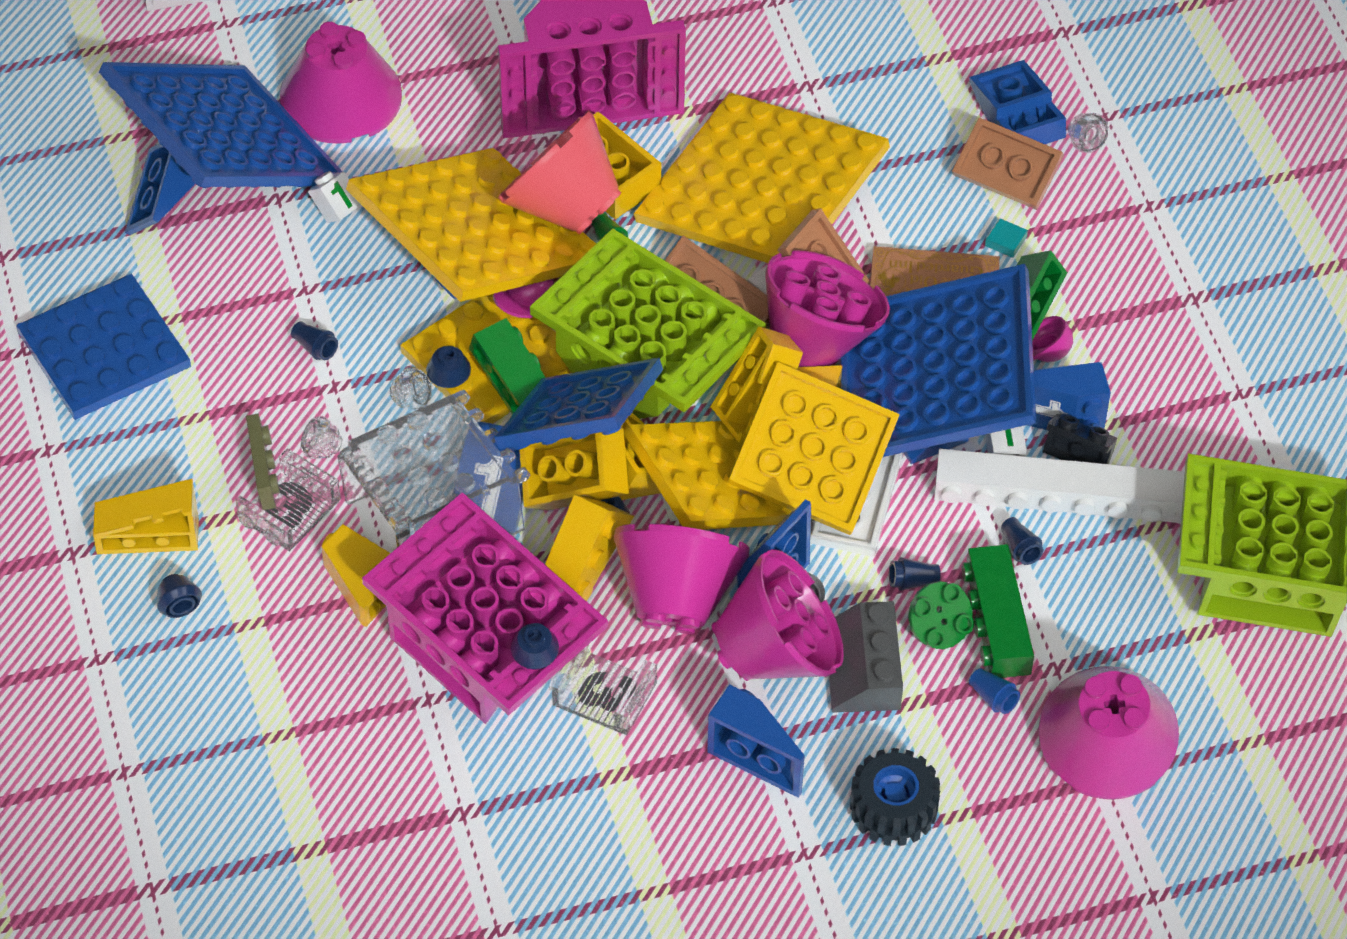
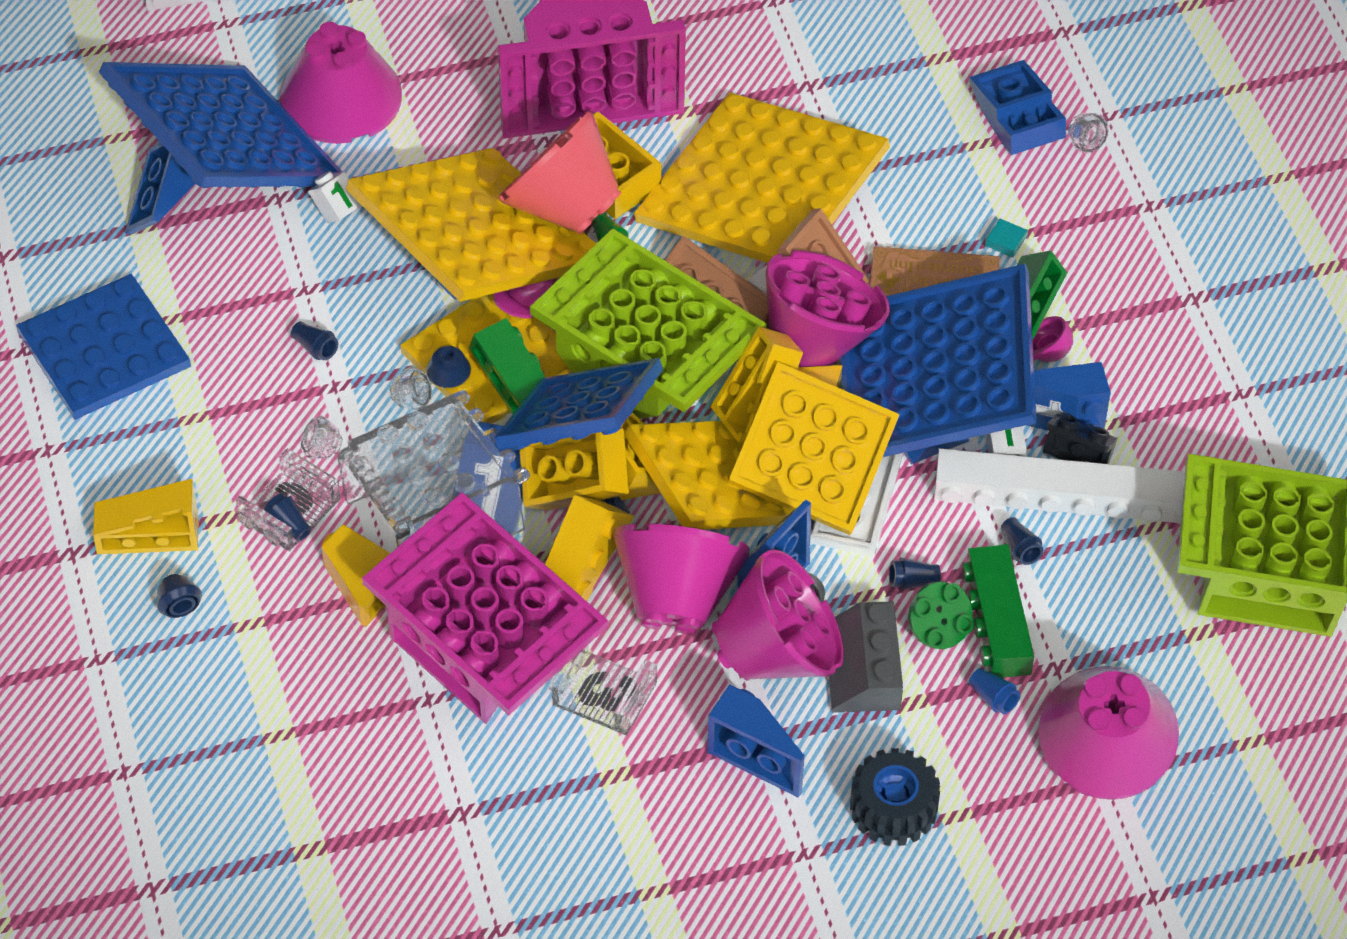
olive plate [246,413,280,510] -> none
dark blue cone [511,623,559,669] -> none
nougat plate [952,117,1064,210] -> none
none -> dark blue cone [264,493,312,542]

